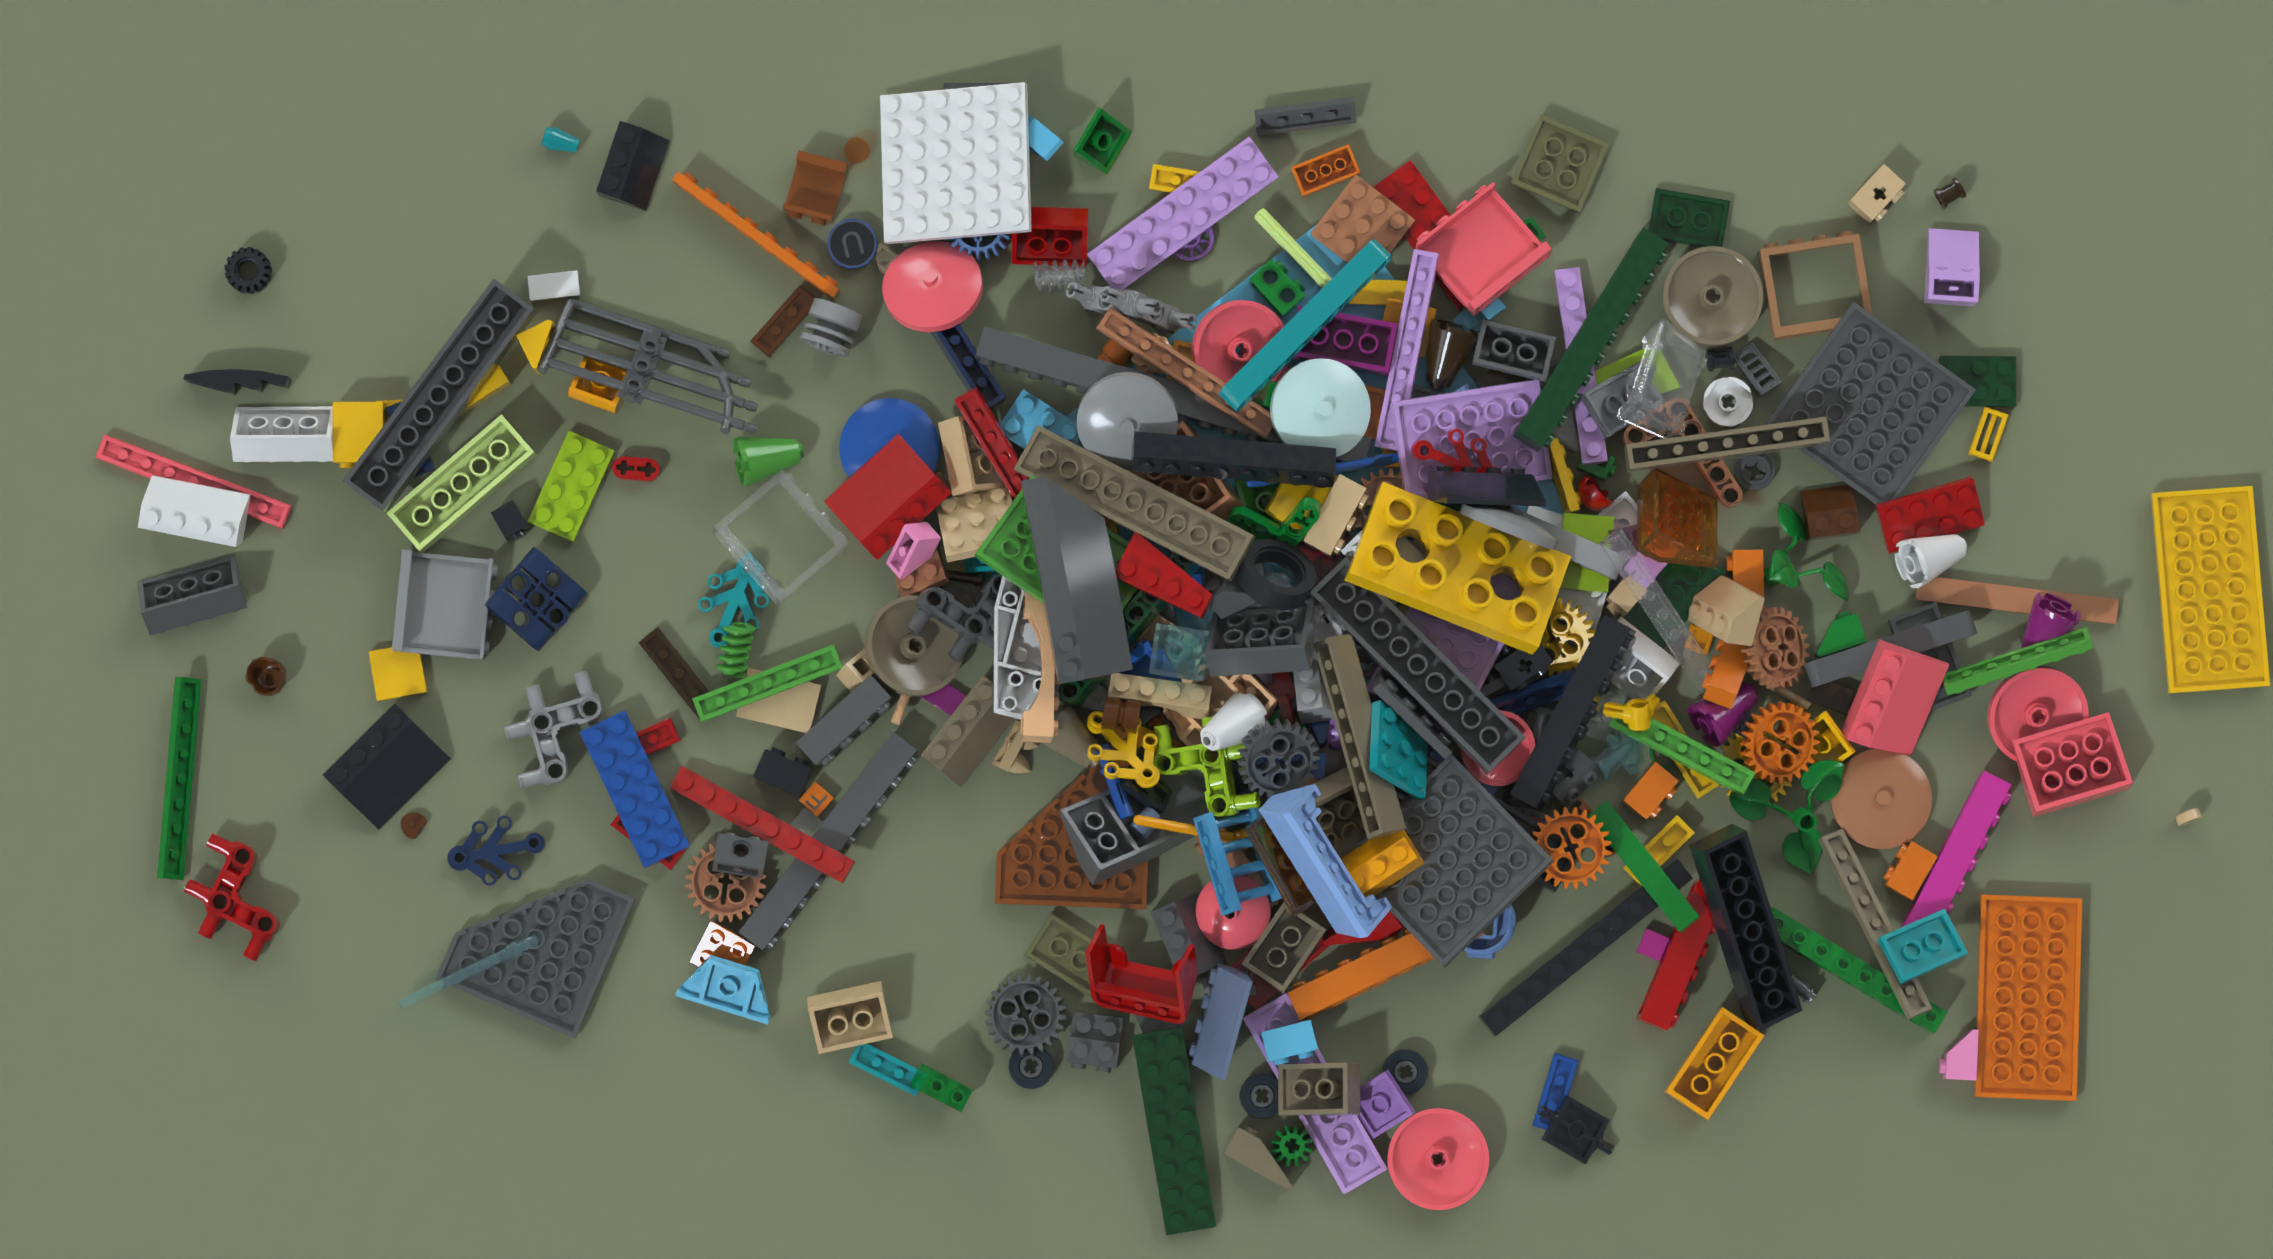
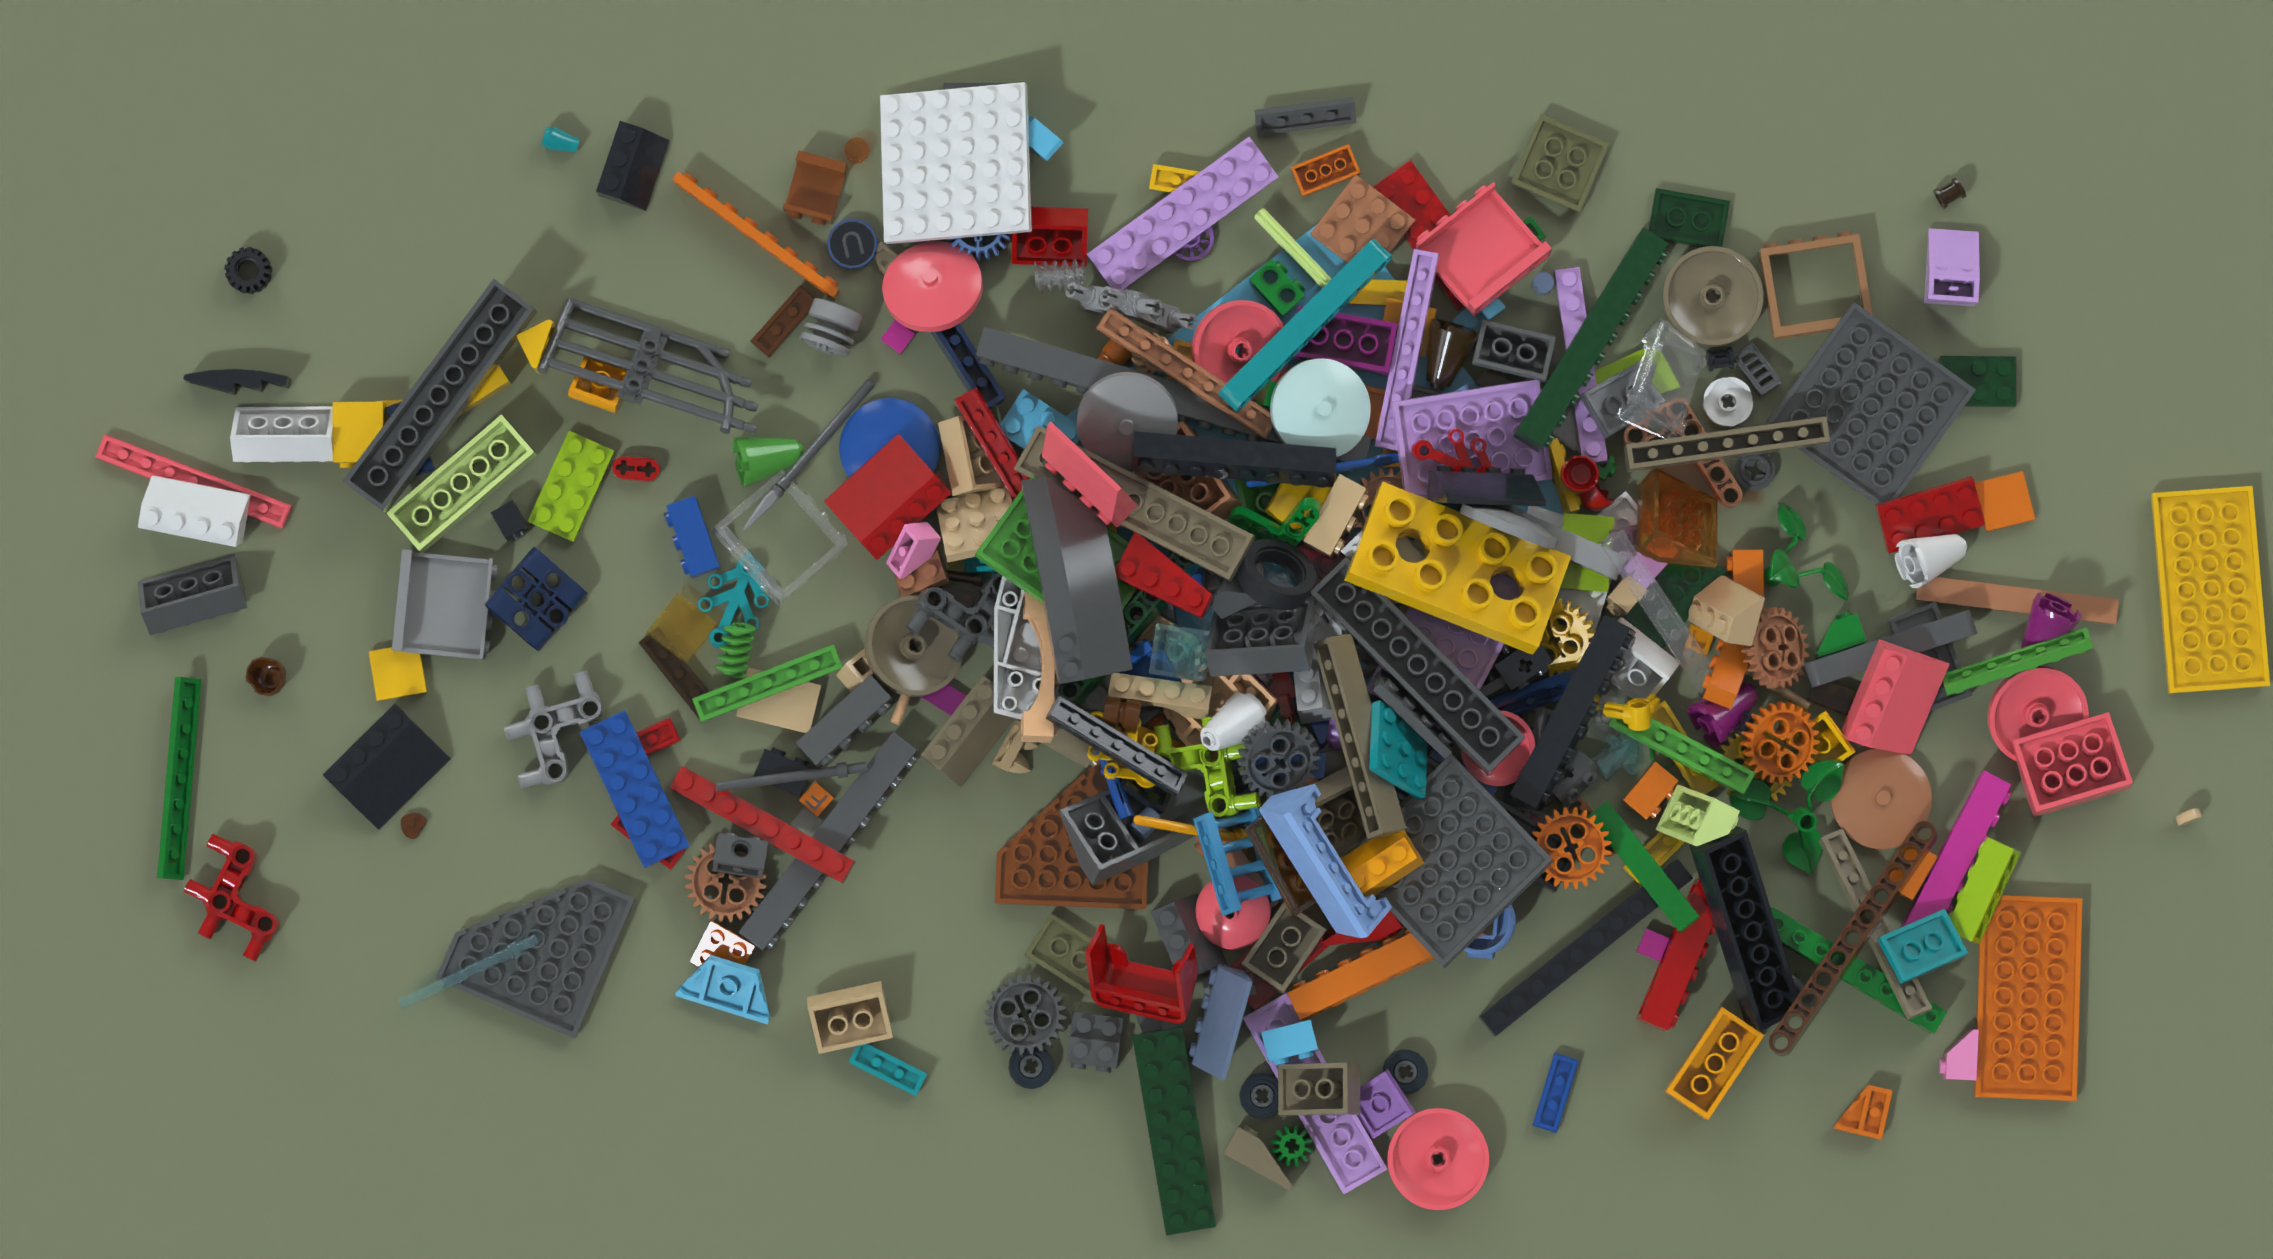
dark blue plant [447,816,545,886] -> none
white tile [527,270,581,302] -> none
green brick [910,1063,973,1112] -> none
green slope [1073,107,1132,174] -> none
black plate [1537,1095,1614,1164] -> none
reddish brown slope [1800,485,1860,541] -> none
tan brick [1847,164,1906,224] -> none
yellow tile [1968,406,2009,462] -> none
none -> clear yellow tile [646,593,717,663]
none -> blue brick [664,496,721,579]
none -> dark grey bar [716,762,868,792]
none -> dark grey piece [743,379,875,530]
none -> dark pink tile [880,320,915,355]
none -> coral slope [1042,422,1138,527]
none -> tile [1046,695,1188,796]
none -> sand blue piece [1531,272,1554,296]
none -> red hair [1561,456,1599,494]
none -> yellowish green slope [1655,784,1740,846]
none -> reddish brown beam [1769,821,1937,1056]
none -> orange wing [1833,1085,1893,1140]
none -> lime brick [1948,837,2022,944]
none -> orange tile [1975,471,2036,532]

